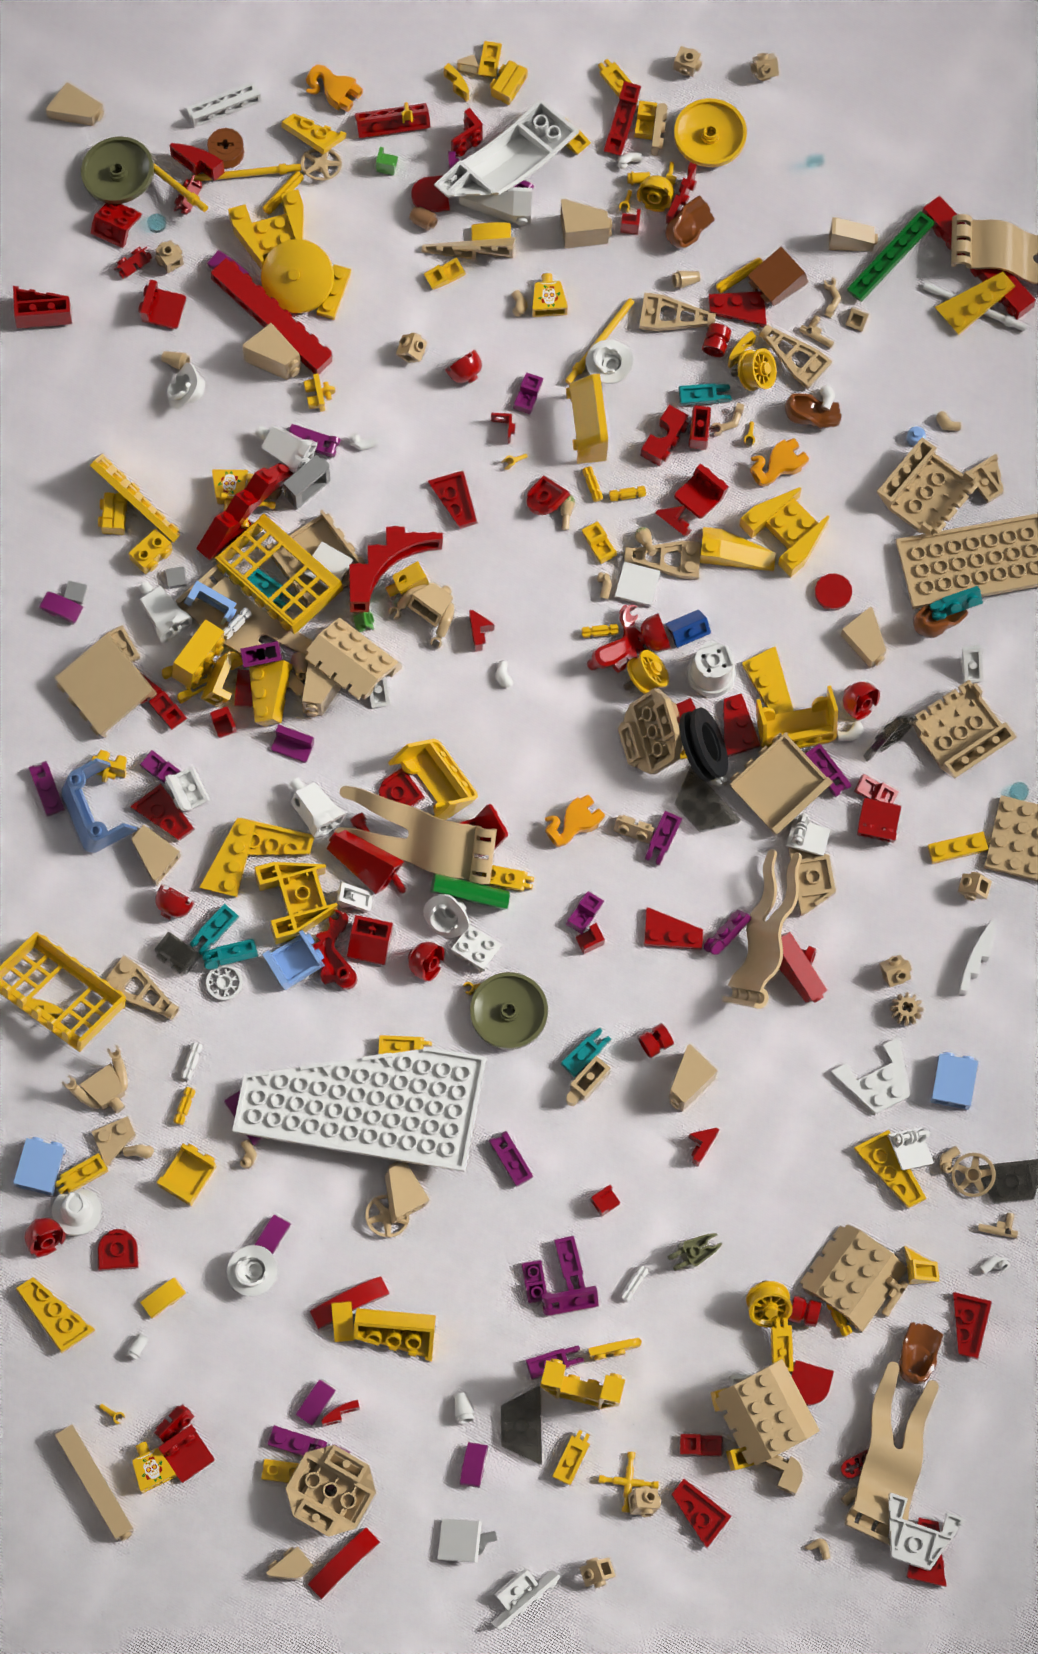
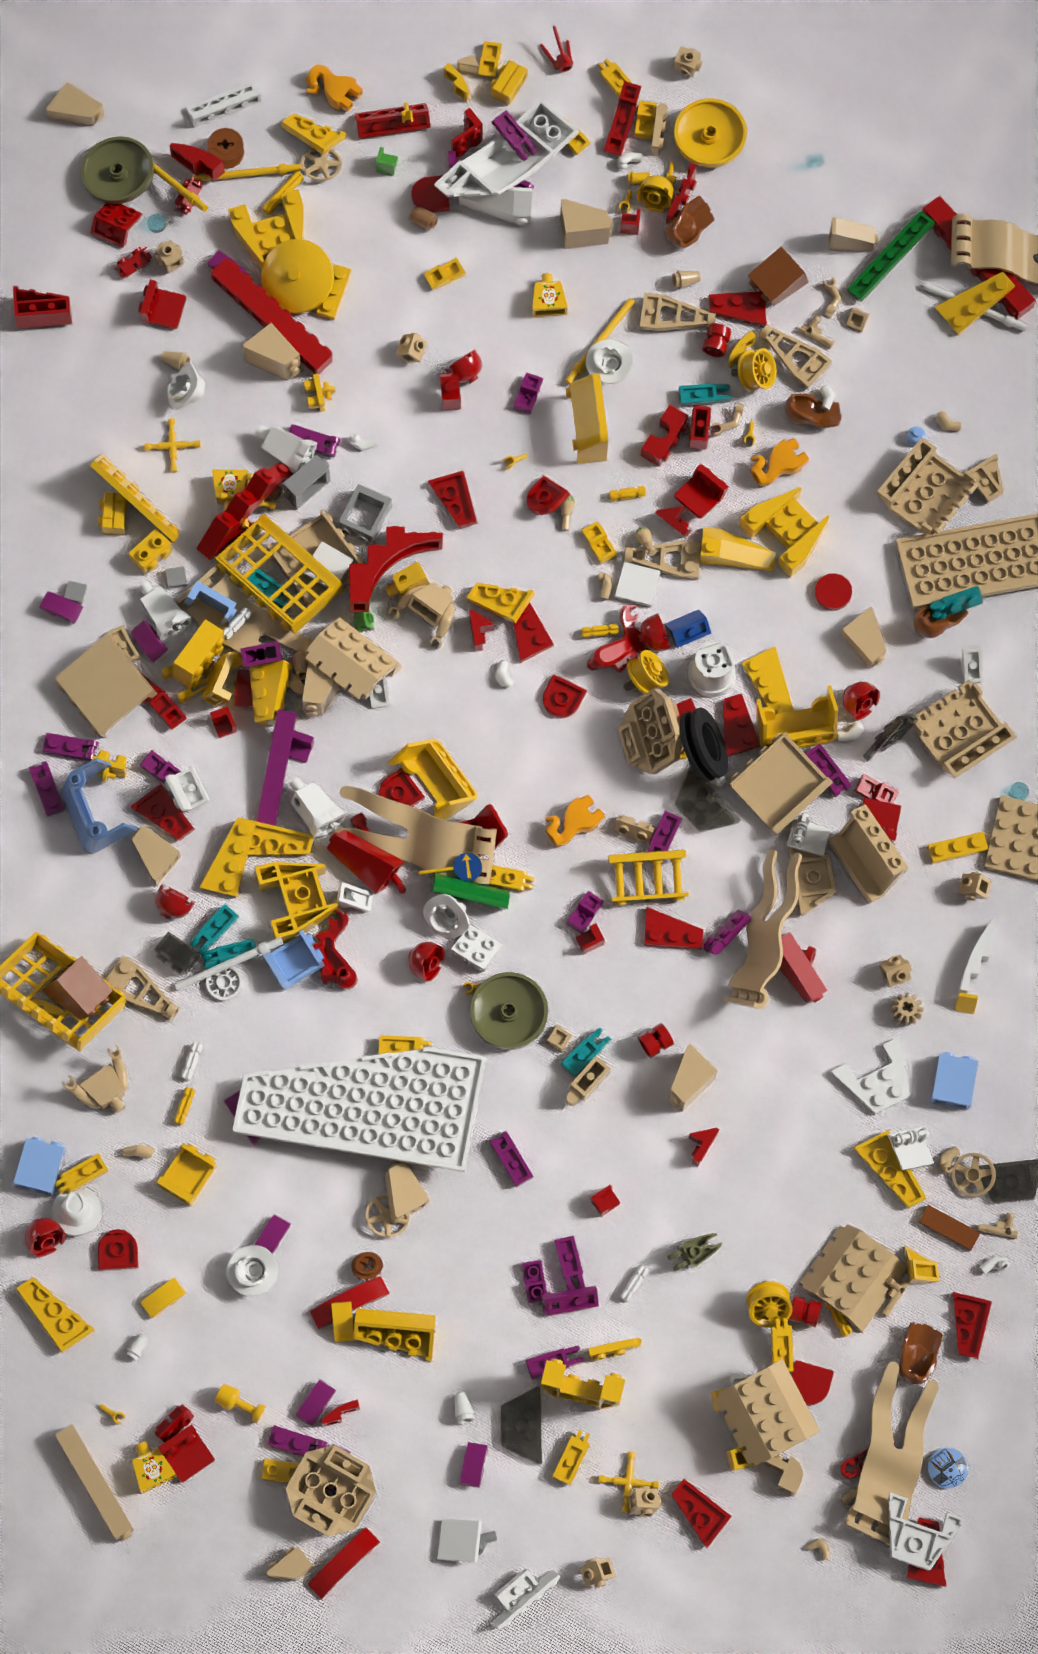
tan wing [92,1116,136,1167] -> none
tan arm [240,1139,257,1169] -> none
red slope [347,915,393,966] -> none
tan wedge [422,237,516,260] -> none
yellow slope [471,222,511,241] -> none
red bracket [491,412,516,444] -> none
tan arm [511,290,527,317] -> none
yellow axle [582,466,603,502] -> none
red slope [680,1434,723,1457] -> none
yellow axle [716,257,763,293] -> none
tan brick [750,53,779,81] -> none
none -> magenta plate [42,732,99,761]
none -> slope [42,956,113,1020]
none -> magenta slope [131,619,168,663]
none -> yellow piece [144,418,201,473]
none -> white bar [175,937,284,990]
none -> yellow piece [214,1383,266,1424]
none -> magenta tile [257,709,297,826]
none -> light grey window [339,484,392,543]
none -> dark orange gear [351,1252,383,1281]
none -> blue piece [418,852,482,881]
none -> red slope [440,373,461,411]
none -> yellow wing [466,583,535,624]
none -> magenta hinge [491,111,536,161]
none -> red wing [513,602,554,663]
none -> red plant [540,25,574,72]
none -> red tile [543,674,587,718]
none -> tan tile [546,1025,572,1052]
none -> yellow fence [608,850,689,905]
none -> tan panel [827,804,909,904]
none -> dark orange tile [918,1205,980,1251]
none -> light blue dish [927,1448,968,1489]
none -> yellow slope [955,993,978,1014]

